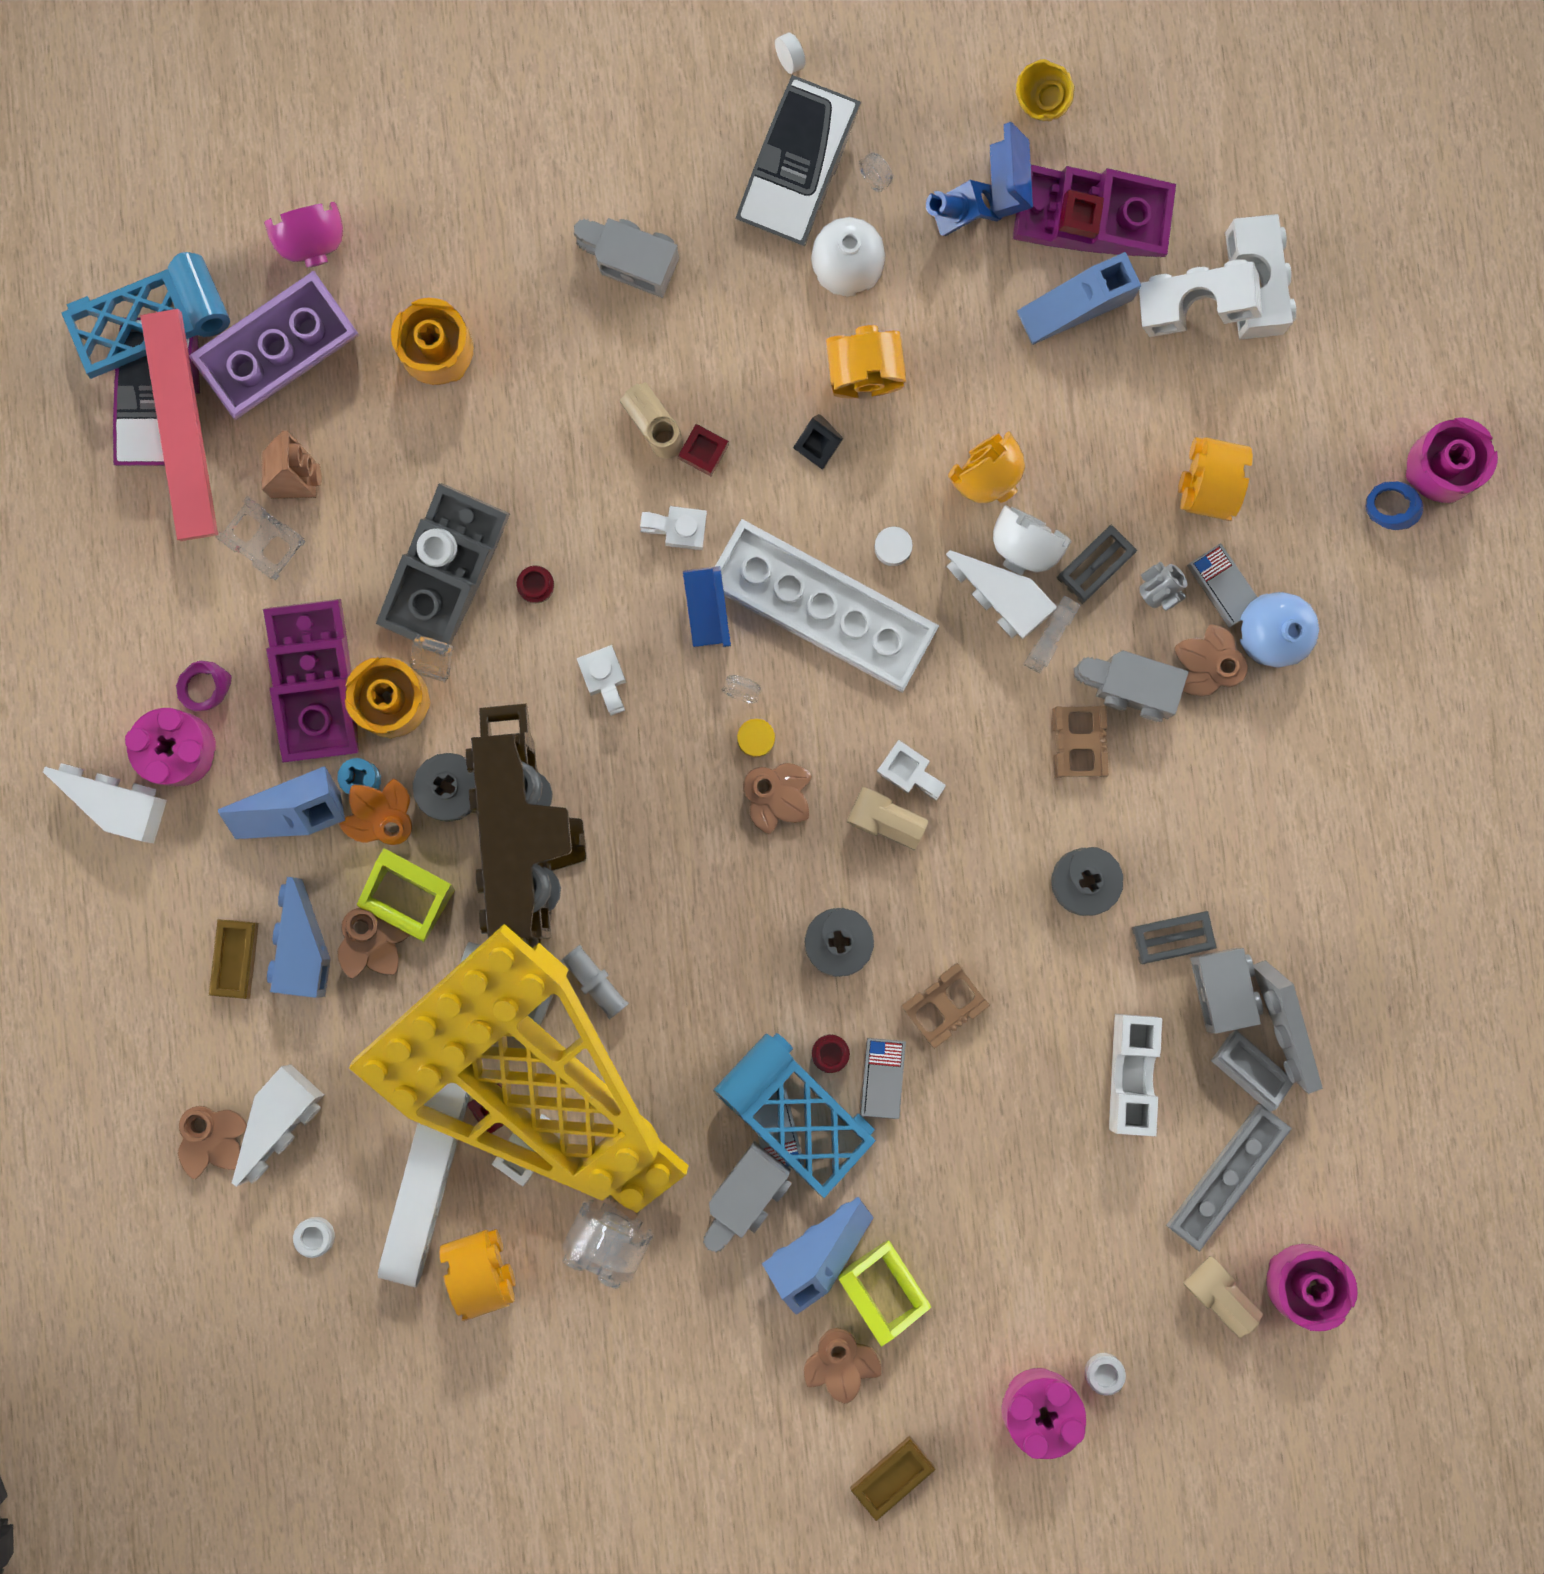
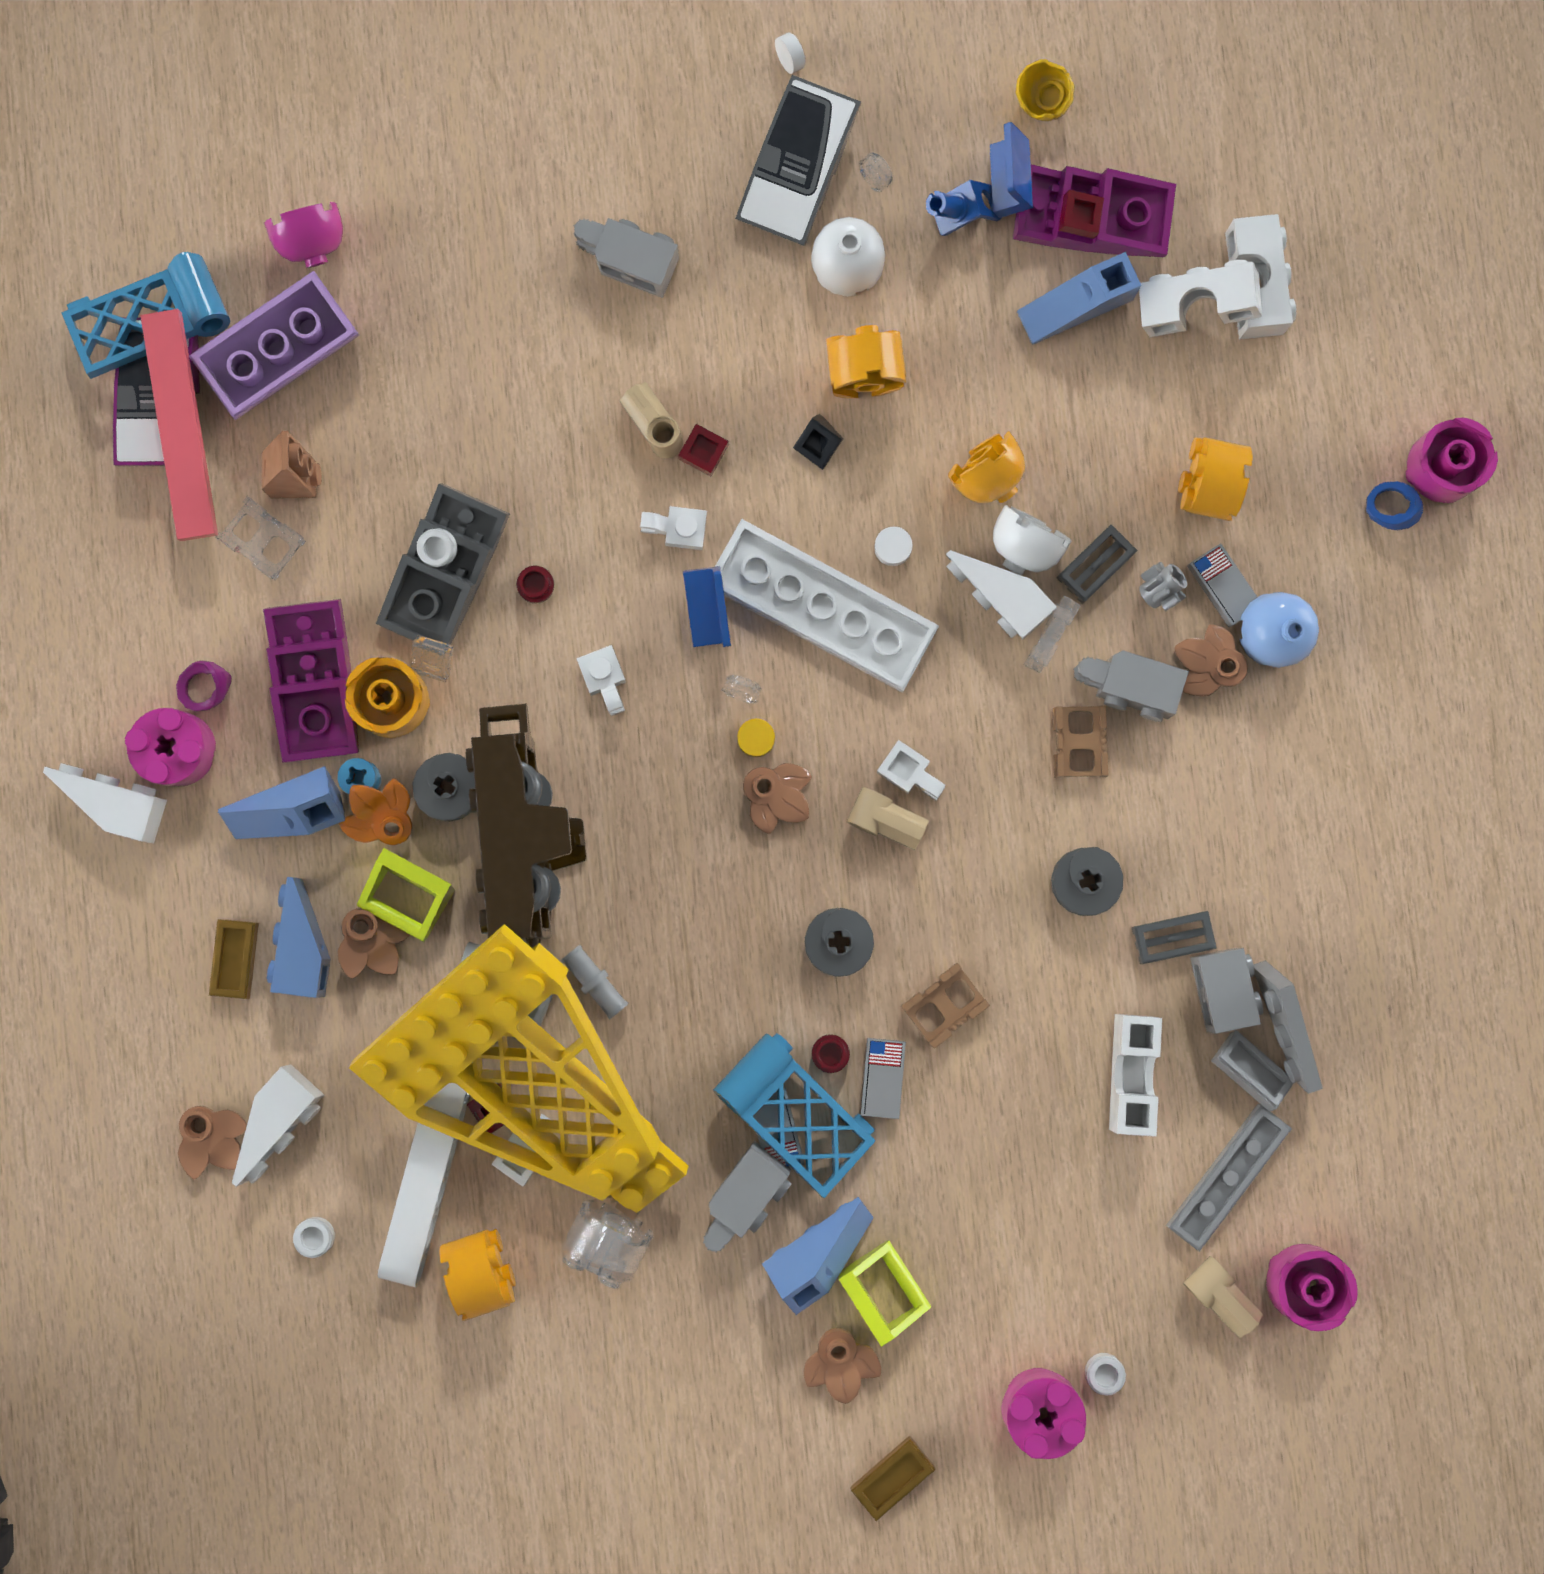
light orange brick [391,297,474,385] -> none

